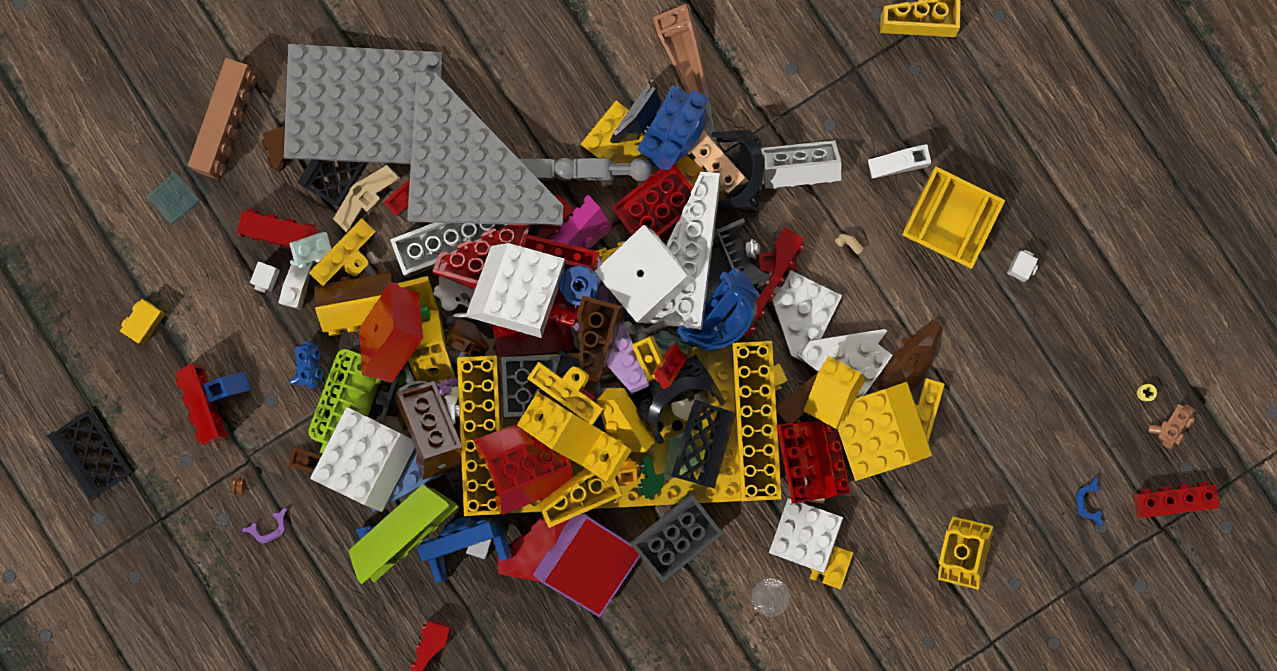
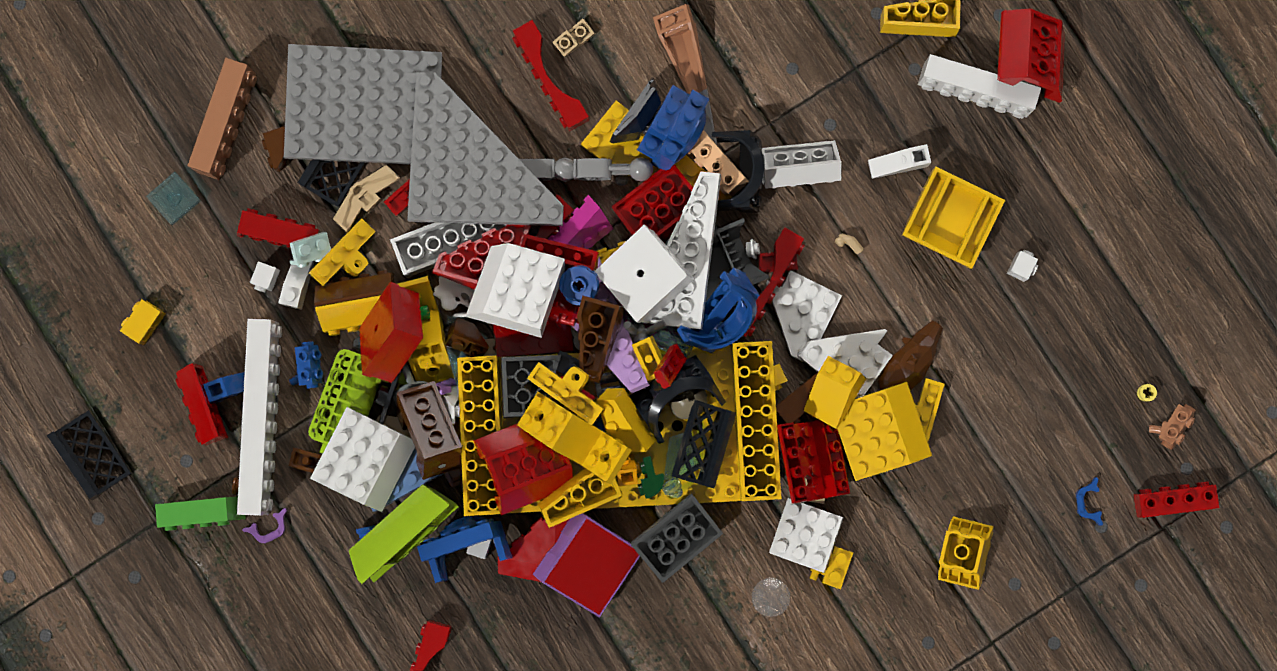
none -> bright green wedge [155,496,246,531]
none -> white brick [237,319,282,515]
none -> clear light blue dish [447,348,458,386]
none -> red arch [512,20,589,131]
none -> tan slope [553,19,596,57]
none -> clear light blue tile [662,478,683,498]
none -> white brick [918,54,1041,118]
none -> red slope [997,9,1065,103]

